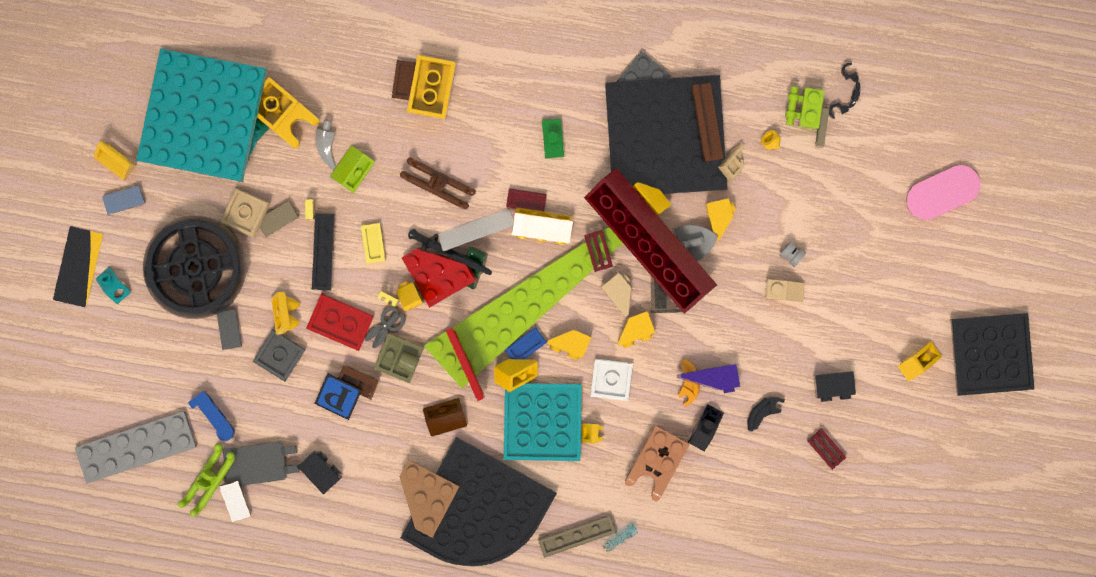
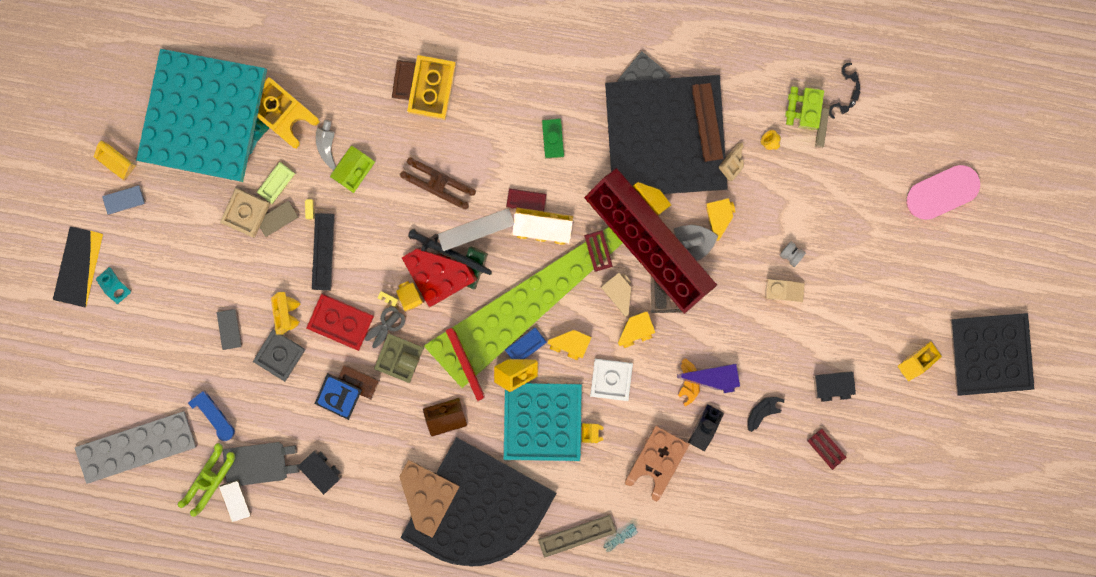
black wheel [143,216,246,319] -> none
light yellow tile [361,223,386,264] -> none
none -> yellowish green tile [257,162,295,204]

